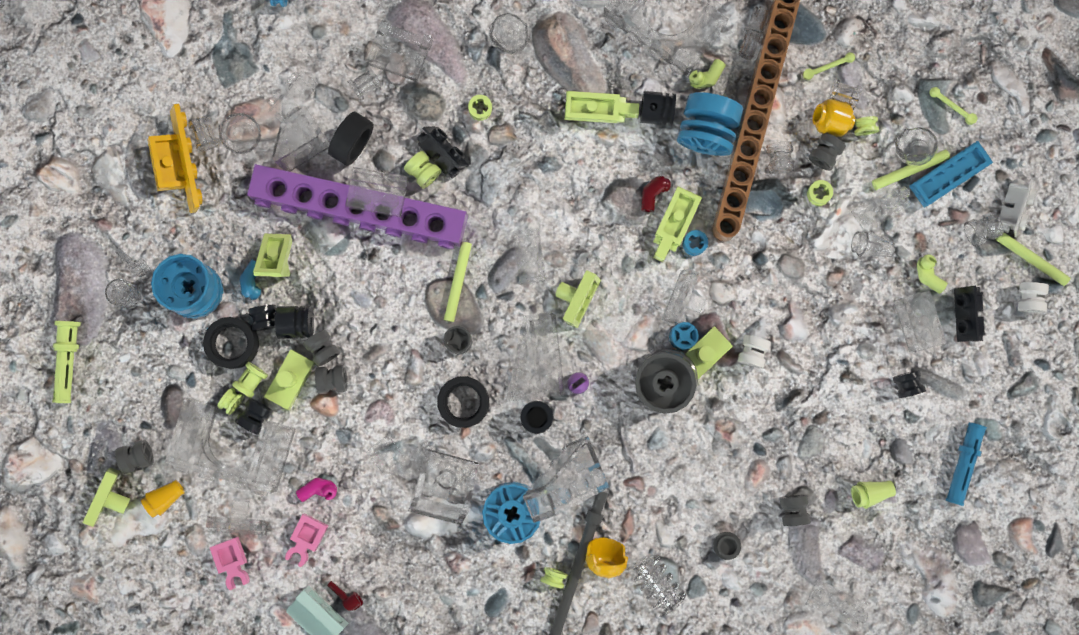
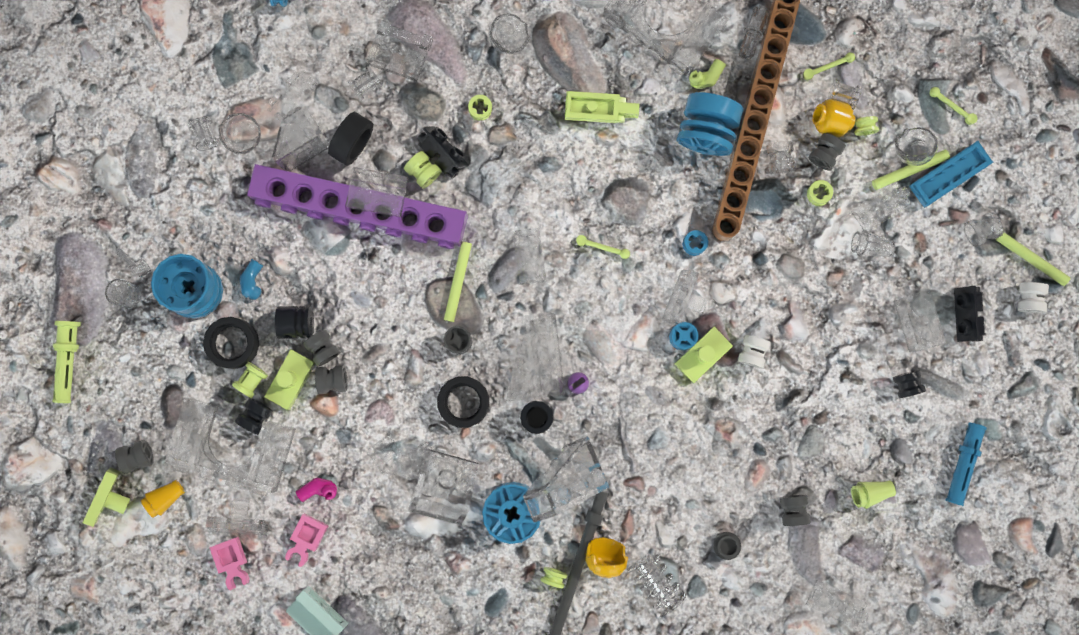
yellow bracket [147,104,203,214] -> none
yellowish green bush [217,387,244,415] -> none
black wheel [248,305,276,331] -> none
yellowish green slope [253,233,292,277] -> none
dark red hand [327,581,364,611] -> none
yellowish green tile [556,270,601,328] -> none
dark grey wheel [635,348,698,414] -> none
black piece [640,91,676,126] -> none
dark red arm [641,176,671,212] -> none
yellowish green hinge [653,186,702,262] -> none
yellowish green arm [917,254,948,294] -> none
white hinge [997,179,1038,238] -> none
none -> yellowish green hinge [576,235,630,259]

